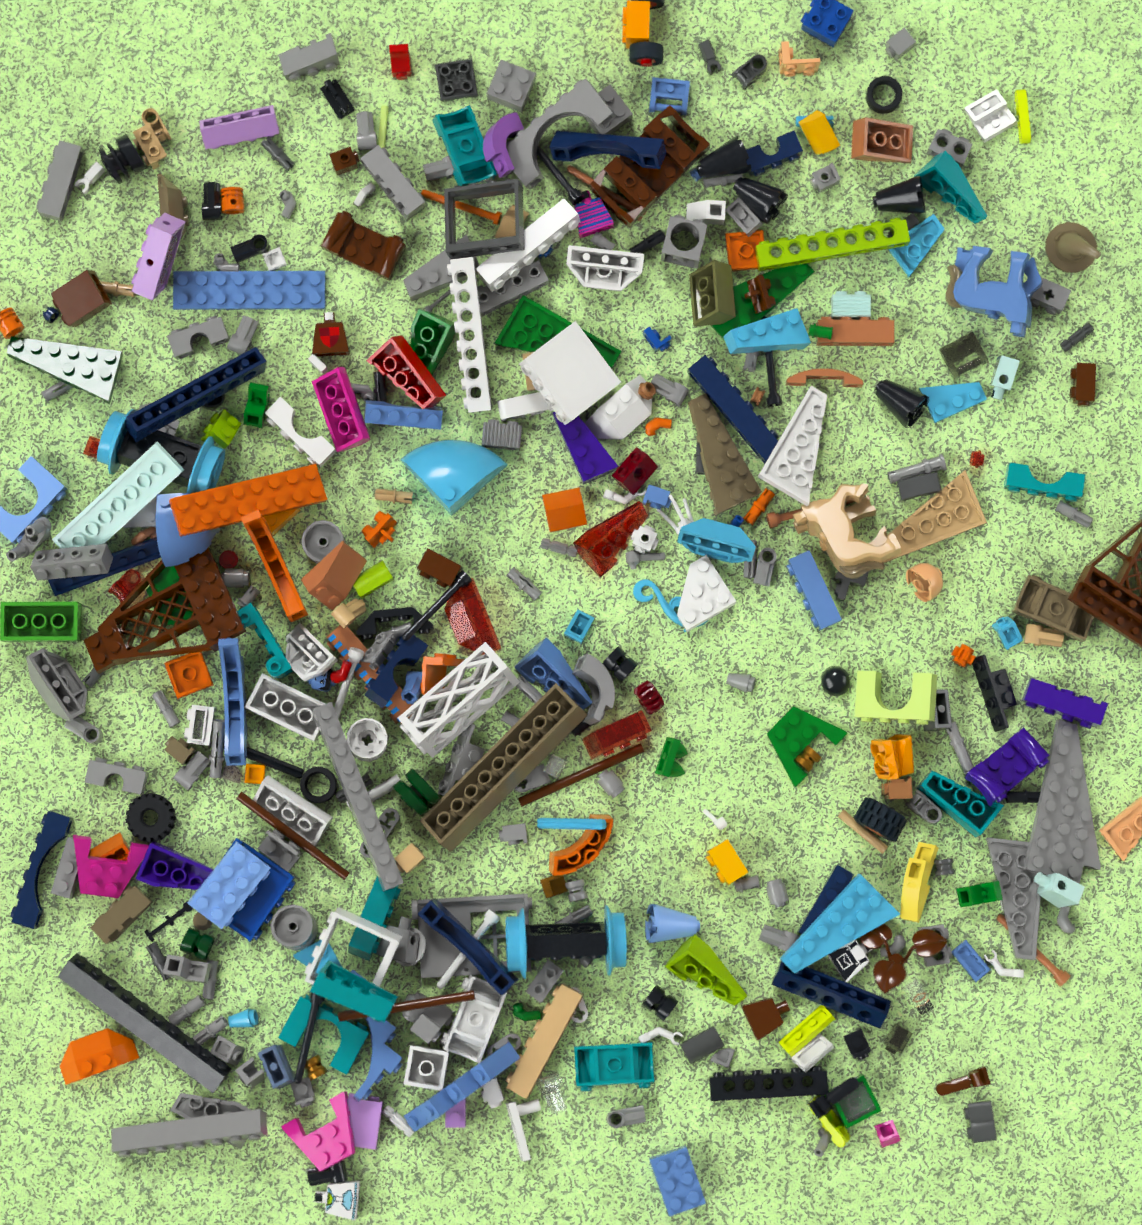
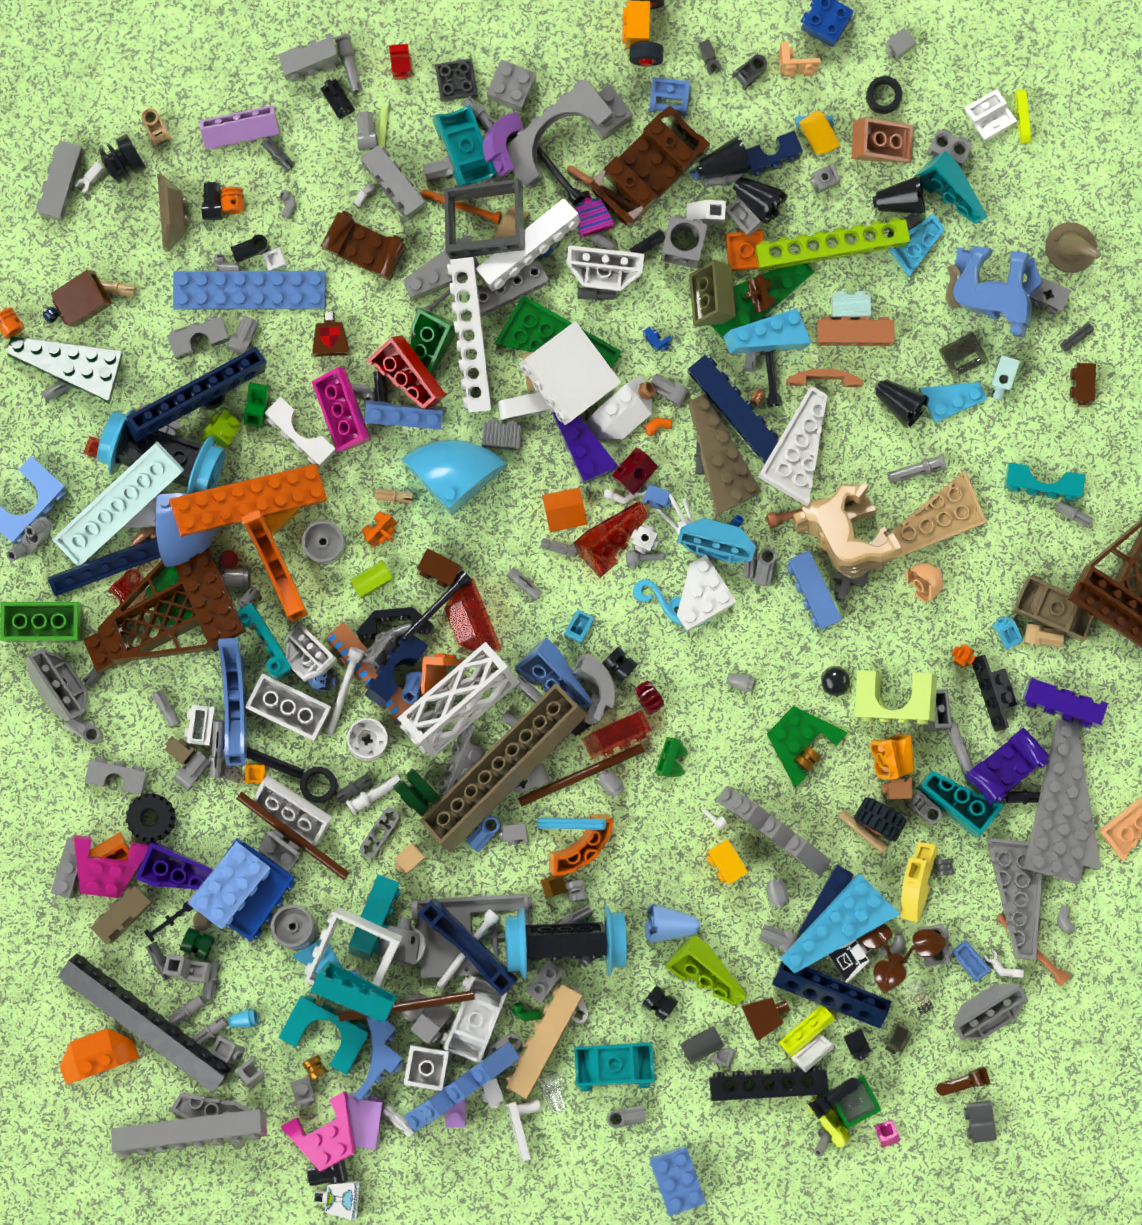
dark blue arch [10,811,73,929] -> none
light grey brick [30,544,113,581] -> none
lavender brick [131,213,185,301] -> none
tan bracket [133,124,167,170] -> none
orange plate [164,652,214,699] -> none
sand blue brick [258,1045,295,1089] -> none
black piece [294,992,325,1084] -> none
nougat slope [301,541,367,610] -> none
white tile [308,354,327,375] -> none
light grey brick [312,702,404,891] -> none
reddish brown brick [329,146,360,176] -> none
red arm [330,660,352,683] -> none
tan piece [331,598,366,629] -> none
clear piece [543,754,567,779] -> none
dark blue arch [549,131,667,169] -> none
white arm [638,1027,683,1046] -> none
light grey pin [734,875,760,893] -> none
orange pin [743,488,775,526] -> none
green pin [808,323,833,340] -> none
dark grey slope [897,472,942,501] -> none
green brick [956,881,1003,908] -> none
clear red plate [970,450,984,468] -> none
light aqua torso [1034,872,1085,908] -> none
none -> light grey pin [334,34,363,93]
none -> light grey pin [462,96,496,131]
none -> medium blue piece [466,816,501,852]
none -> dark grey axle [577,287,616,301]
none -> light grey arch [716,786,831,877]
none -> light grey wedge [953,984,1028,1041]

